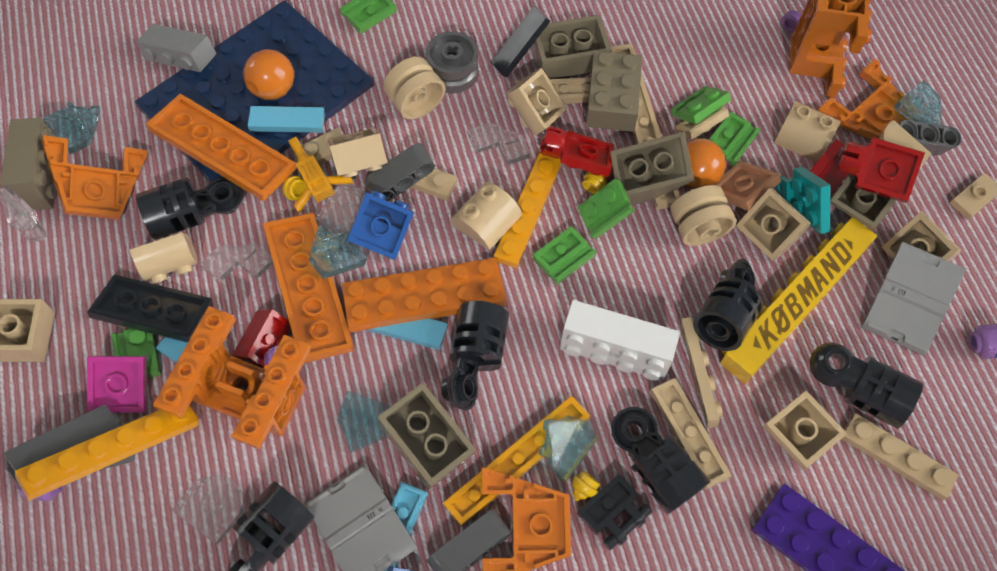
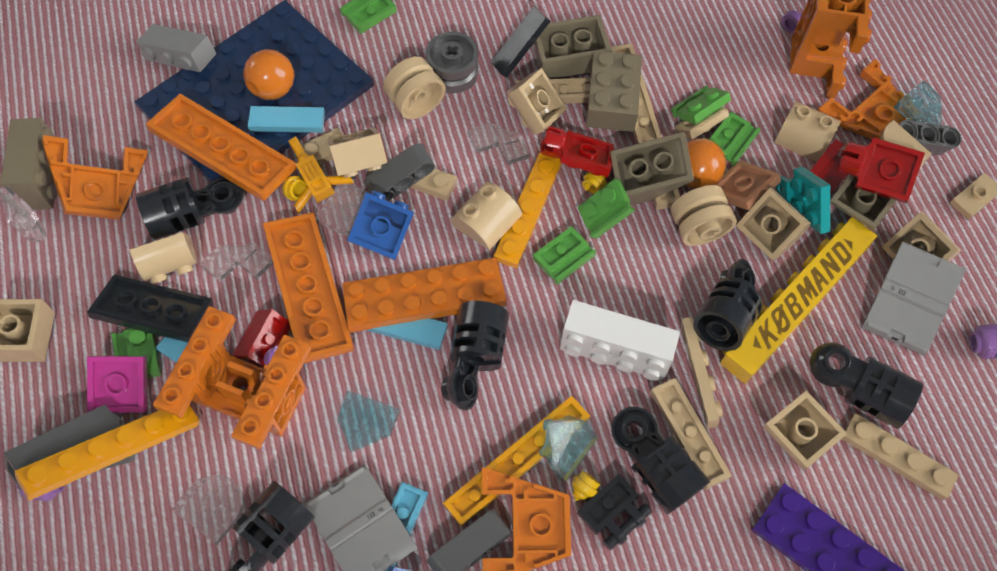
clear light blue slope [43,102,100,154] -> none
clear light blue slope [309,225,367,279] -> none
dark tan brick [377,383,476,491] -> none

